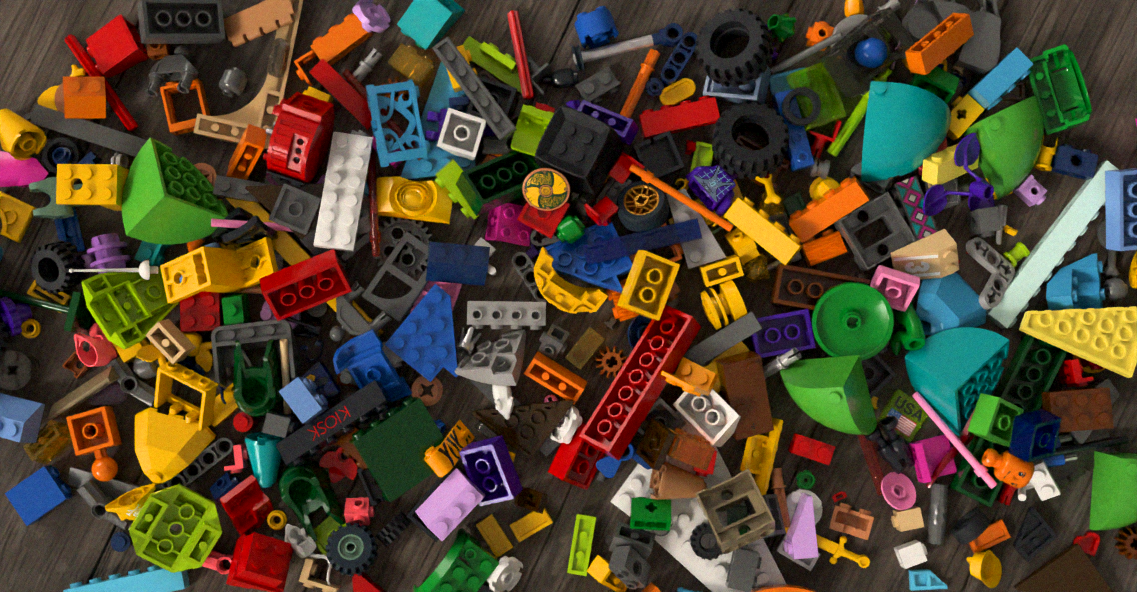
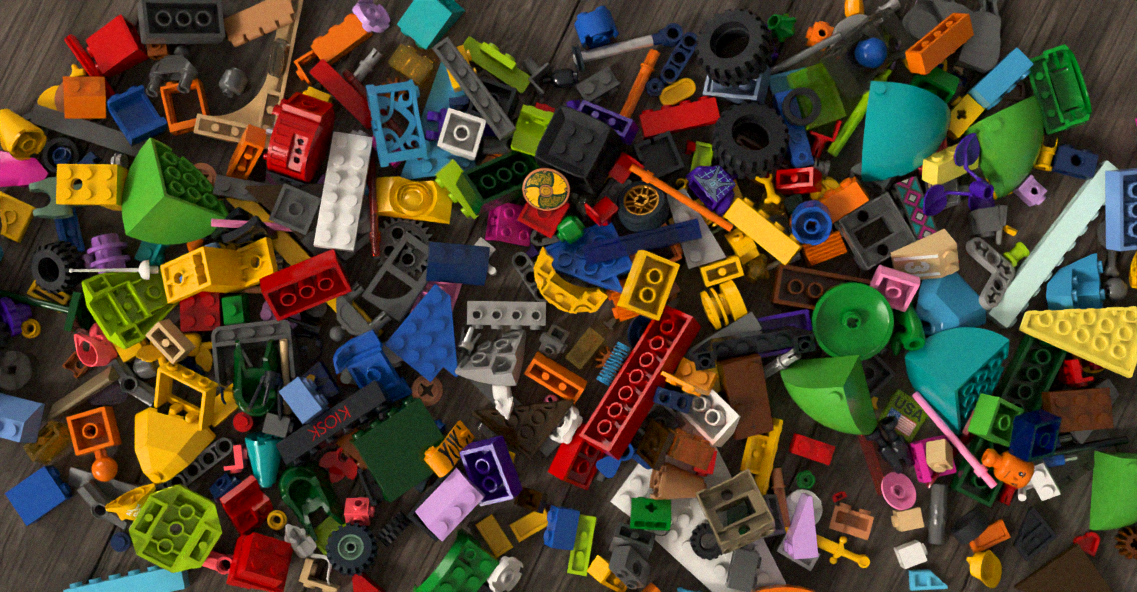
red axle [507,10,534,100] -> none
none -> blue panel [107,85,167,147]
none -> black plant [248,371,283,421]
none -> black wheel [415,473,434,493]
none -> blue brick [543,505,580,550]
none -> dark azure piece [596,342,631,386]
none -> dark blue leg [652,386,694,414]
none -> black slope [693,326,815,371]
none -> red brick [776,167,822,195]
none -> blue brick [791,200,832,245]
none -> tan brick [926,439,953,472]

